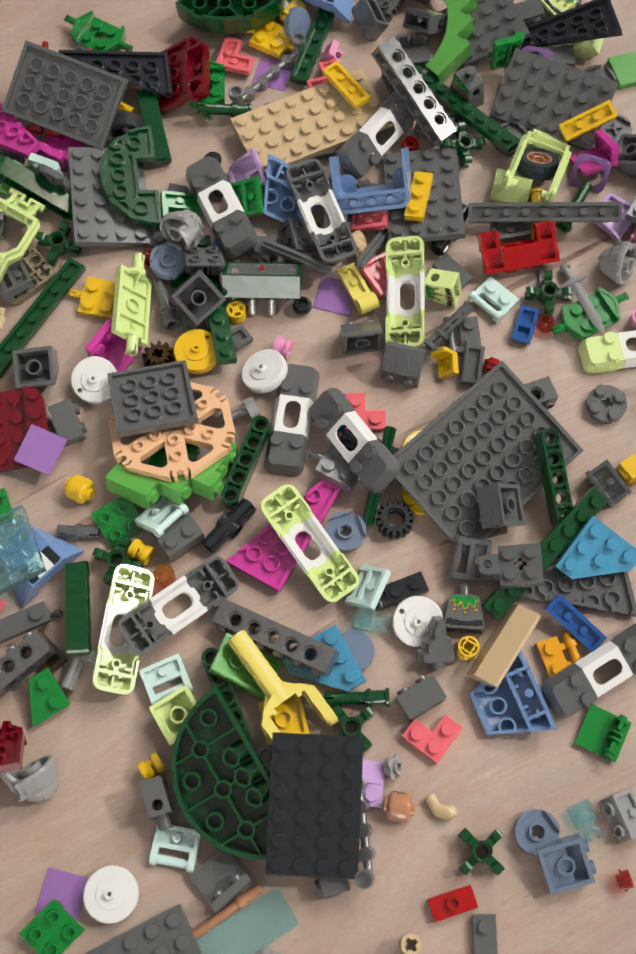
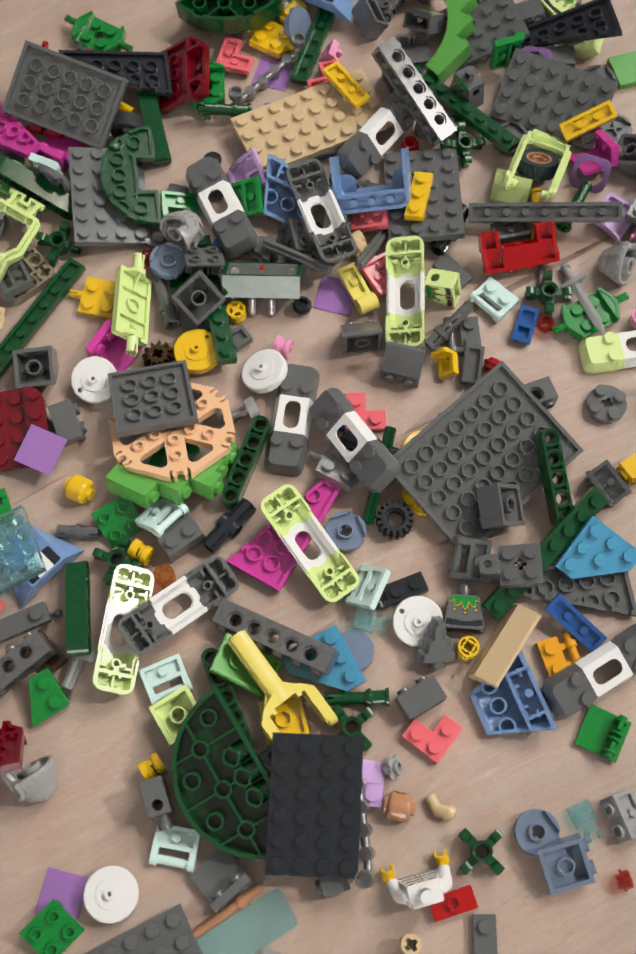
none -> white torso [380,849,453,909]

